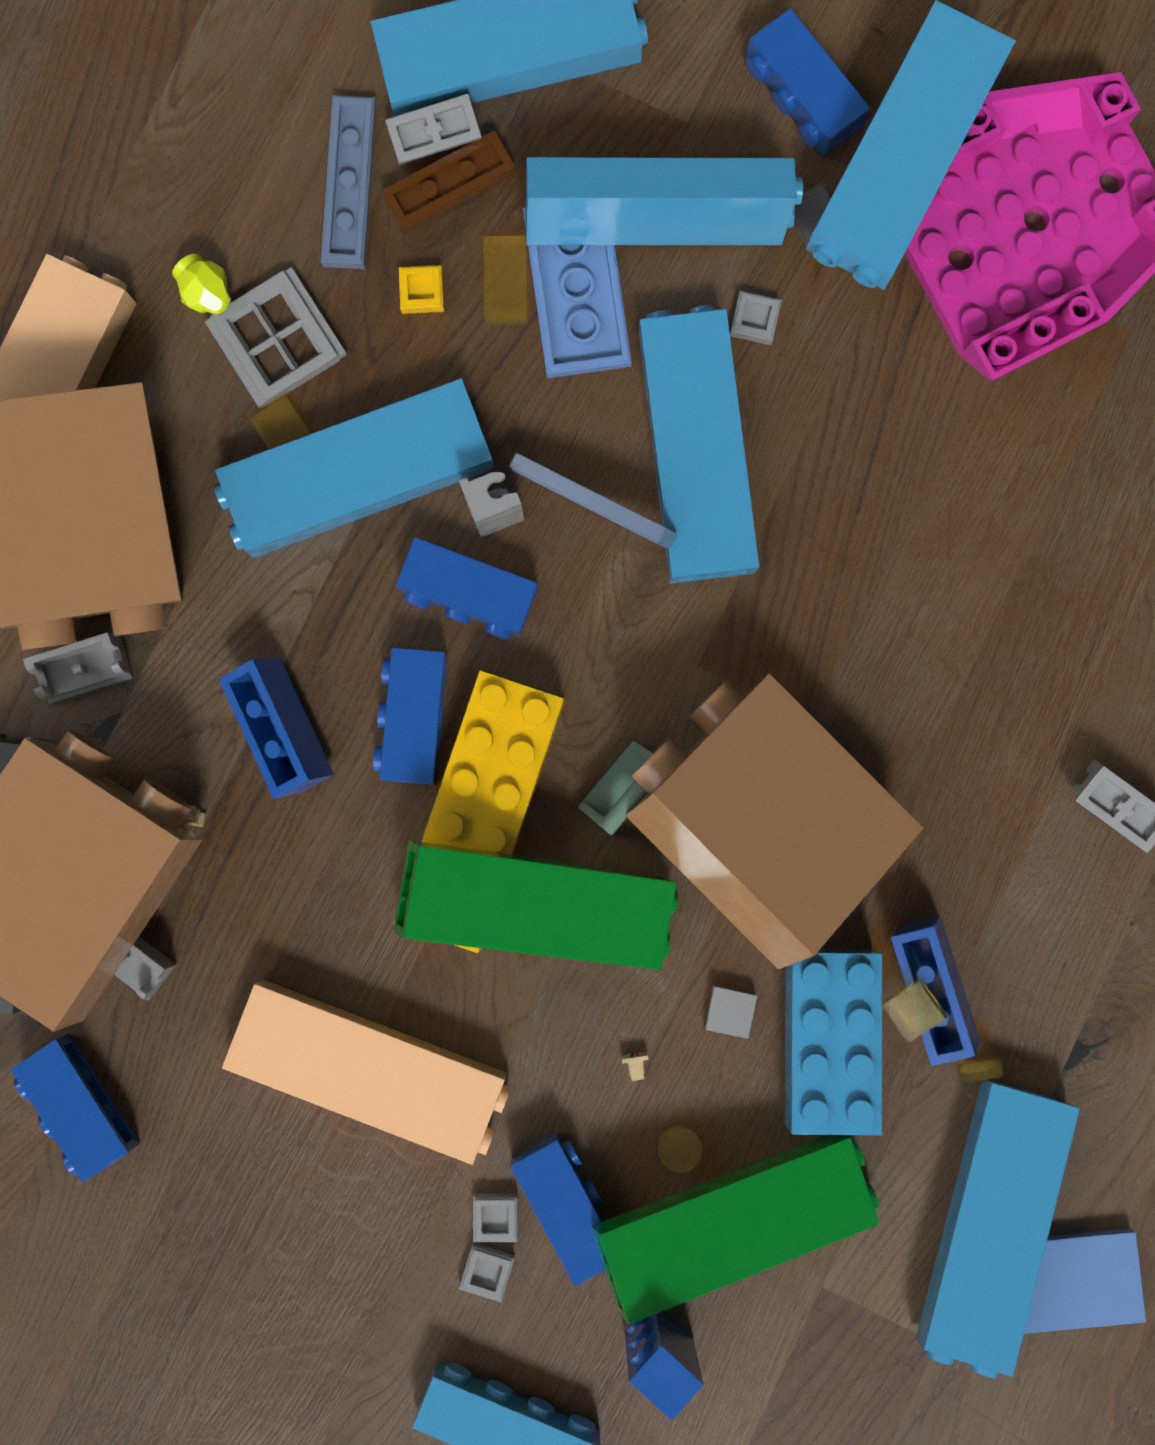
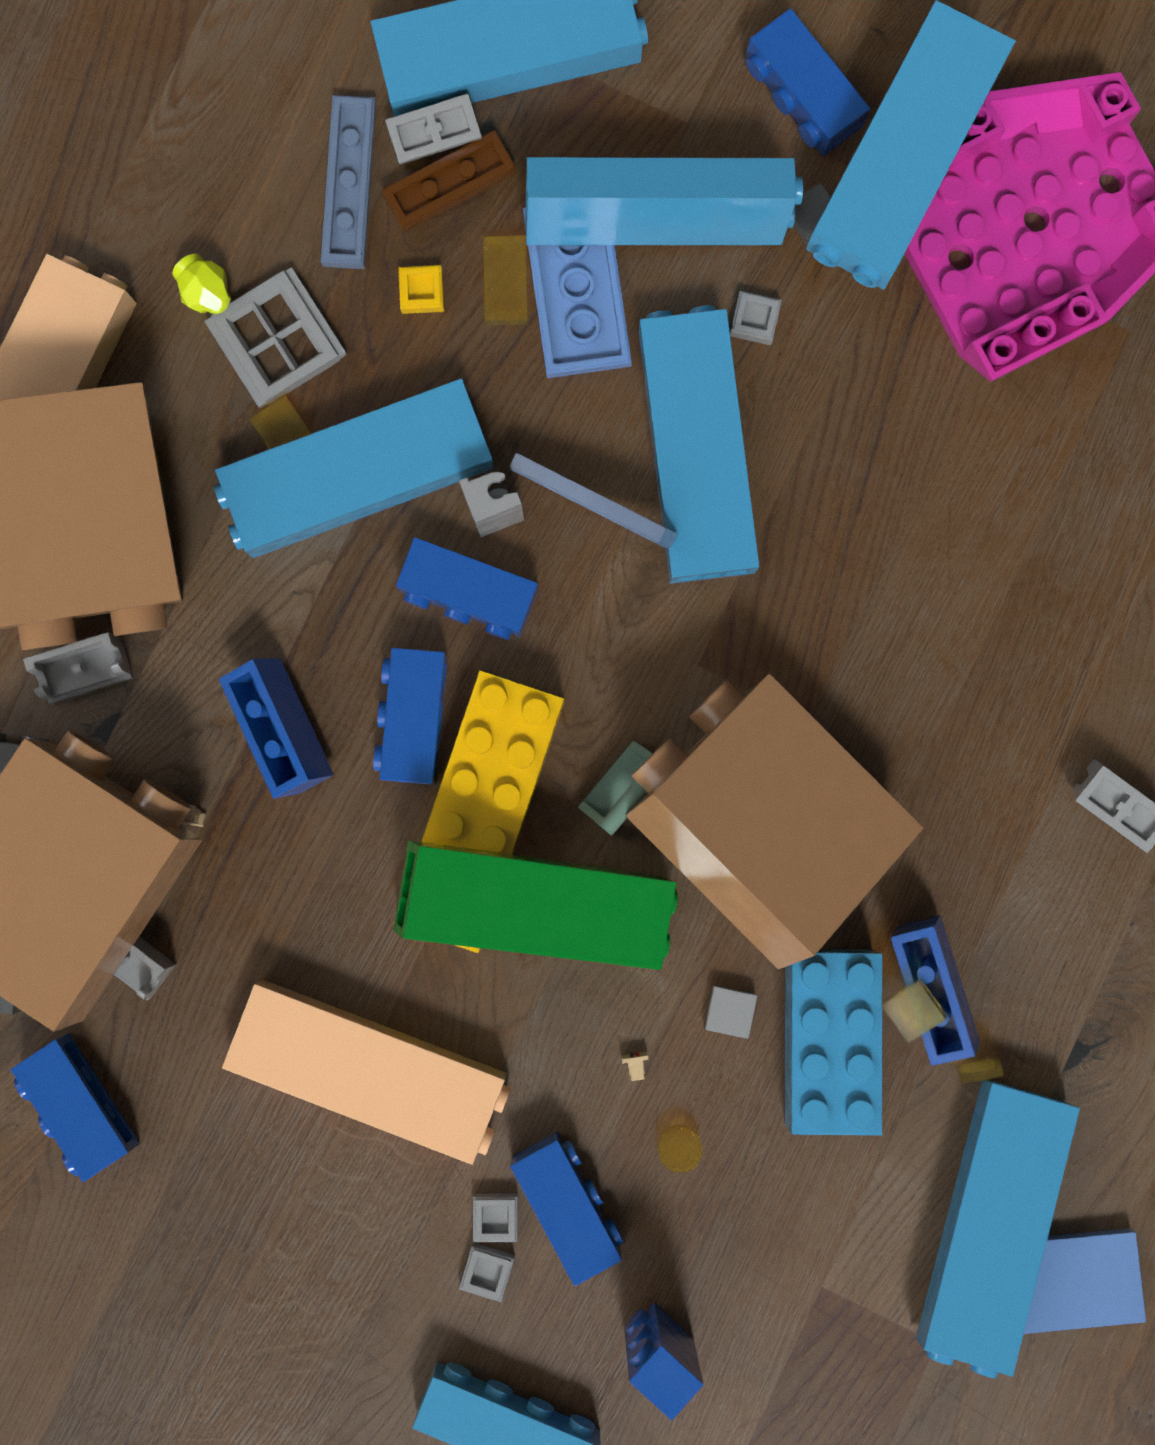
green brick [592,1135,880,1325] -> none

